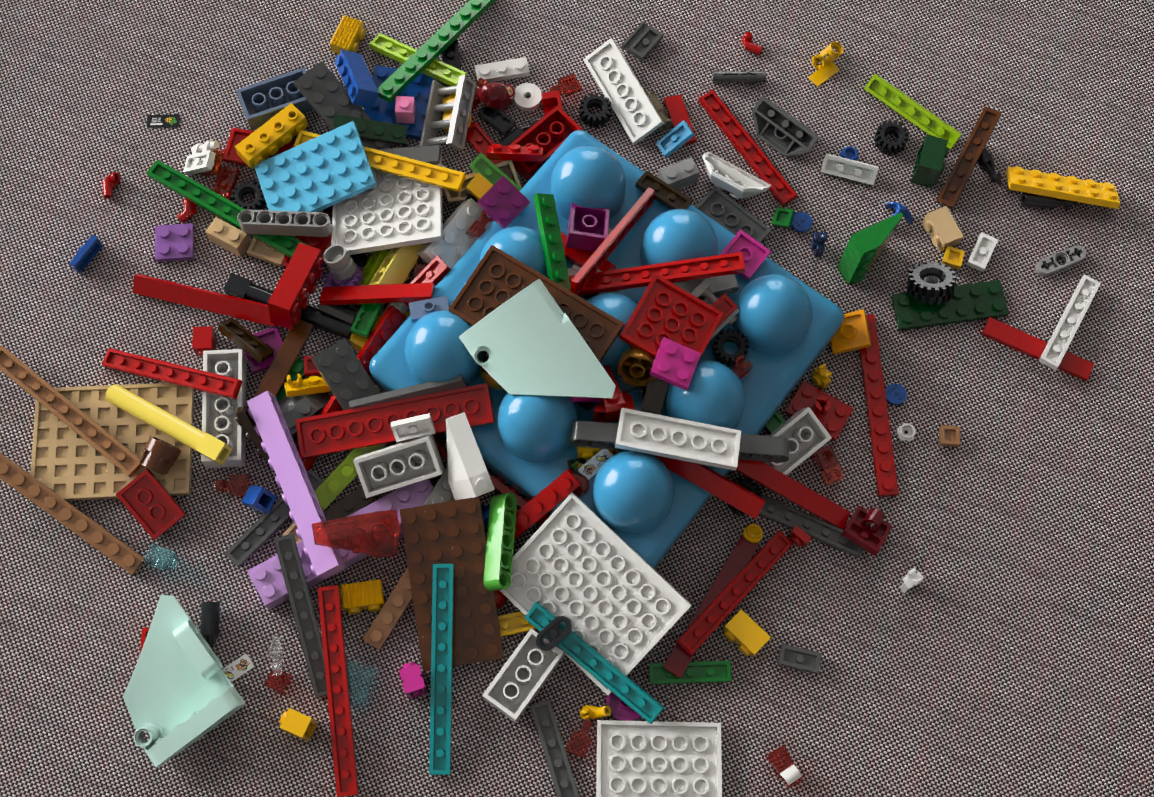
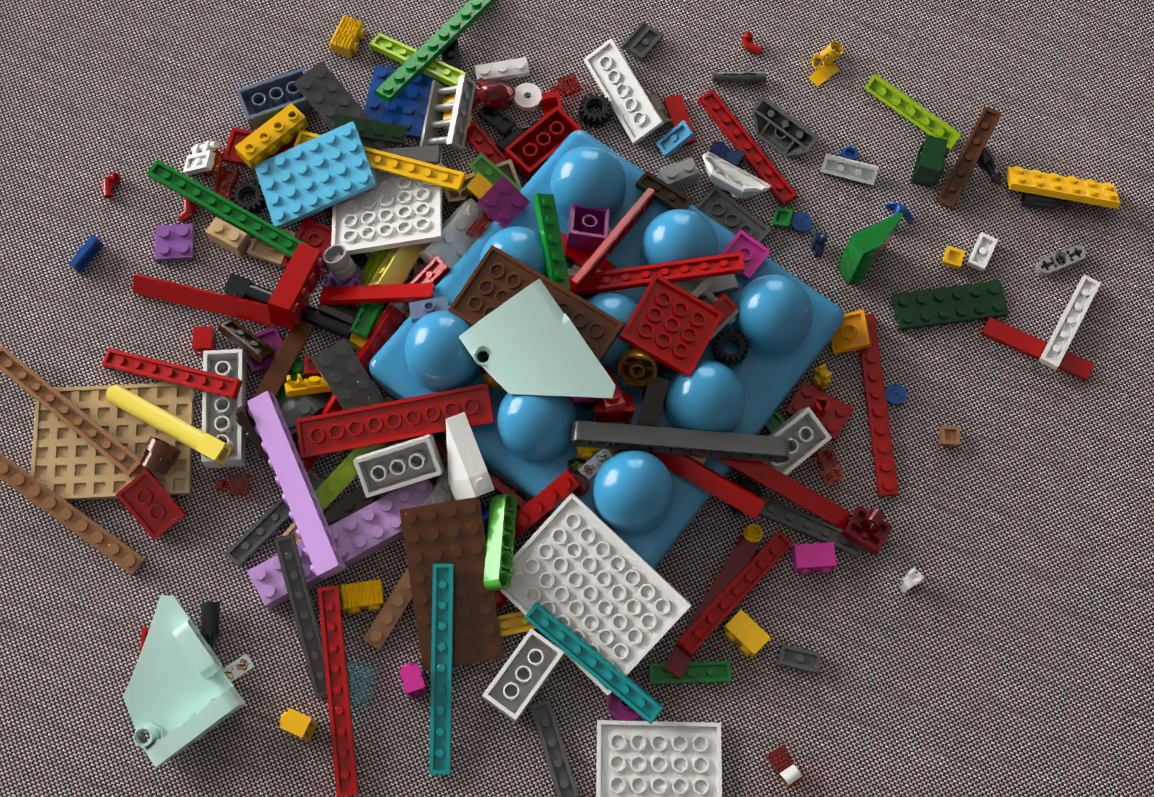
clear light blue brick [143,543,178,571] -> none
black sticker [147,114,180,128] -> none
light grey beam [237,210,332,237] -> none
blue brick [241,485,277,514] -> none
clear red plate [263,667,293,695] -> none
clear plate [268,636,284,676] -> none
clear red wedge [312,510,400,558] -> none
blue brick [335,49,379,108] -> none
dark grey tile [349,374,468,409] -> none
white plate [391,413,435,442] -> none
bright pink brick [395,96,416,124] -> none
red plate [487,144,543,162] -> none
black plate [536,616,573,651] -> none
clear red plate [565,719,593,758] -> none
yellow arm [580,705,611,720] -> none
white plate [615,408,741,471] -> none
dark pink plate [649,337,701,390] -> none
clear red plate [732,354,753,380] -> none
red plate [788,525,811,548] -> none
black tyre [874,120,909,155] -> none
white plate [897,423,916,442] -> none
black bush [907,261,957,305] -> none
tan brick [922,206,964,252] -> none
none -> leg [710,141,746,167]
none -> dark pink brick [791,542,837,575]

